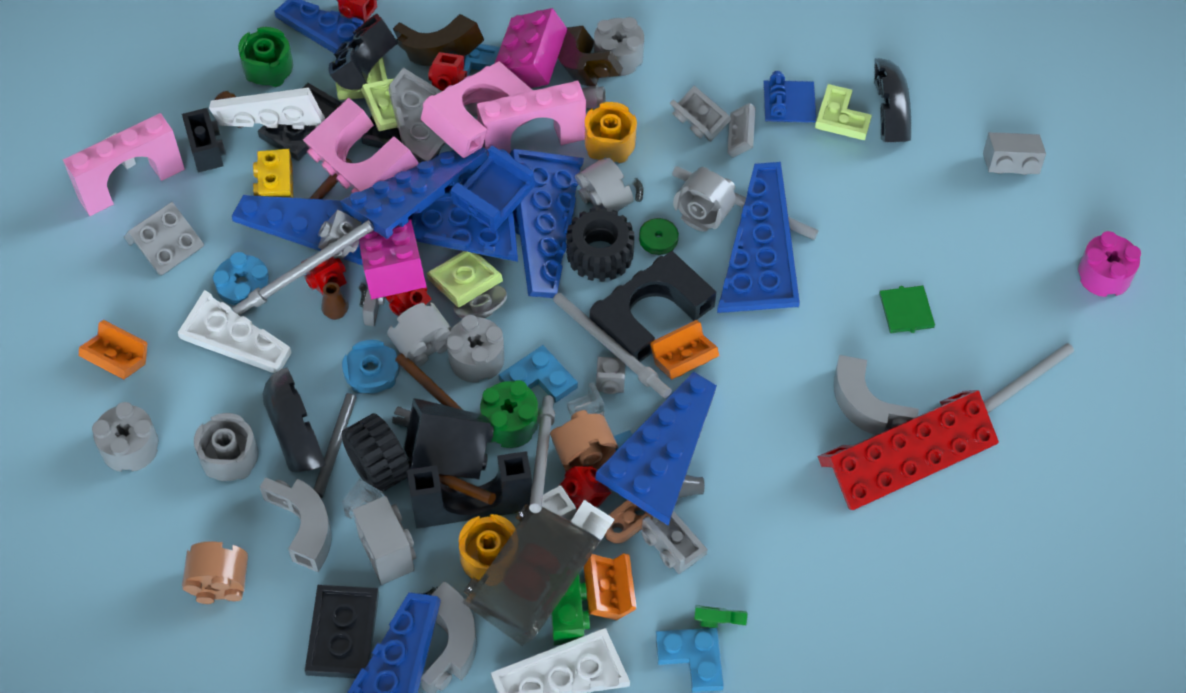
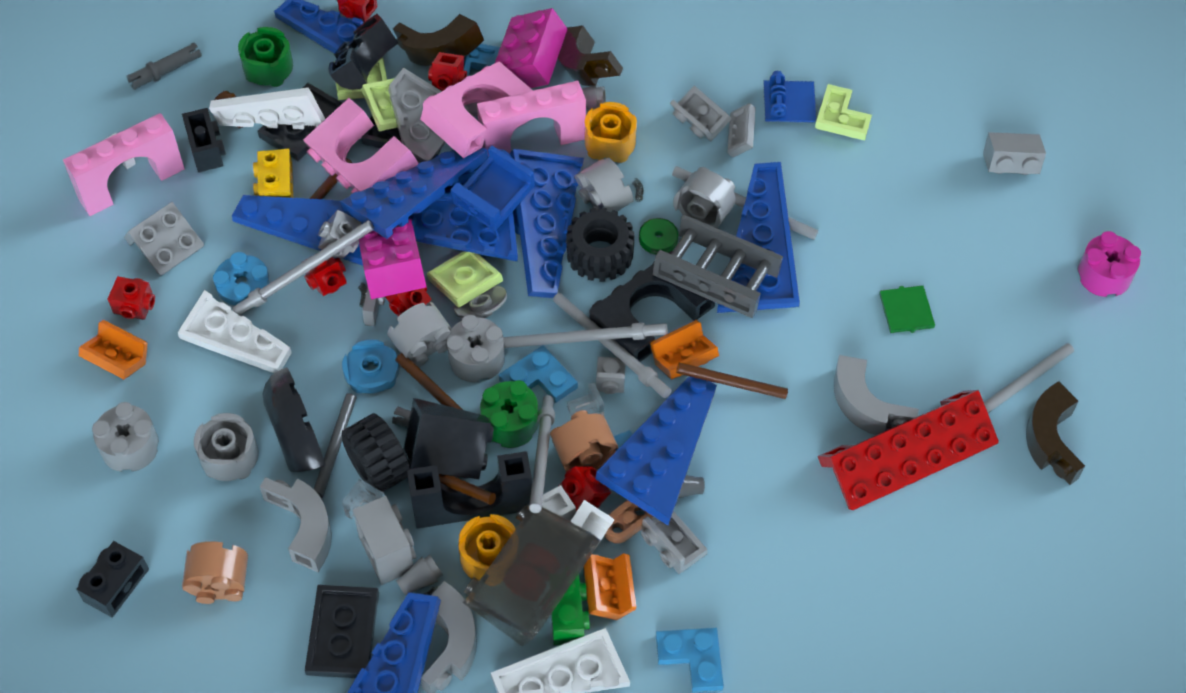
reddish brown cone [321,282,349,320] -> none
light grey brick [594,17,644,76] -> none
green plate [694,605,748,628] -> none
black brick [874,58,911,142] -> none
none -> black brick [76,541,149,618]
none -> red brick [107,276,155,320]
none -> dark grey pin [126,42,202,90]
none -> light grey cone [396,555,443,596]
none -> light grey bar [503,322,668,348]
none -> dark grey fence [653,215,783,318]
none -> reddish brown bar [676,362,788,399]
none -> dark brown arch [1026,381,1085,485]

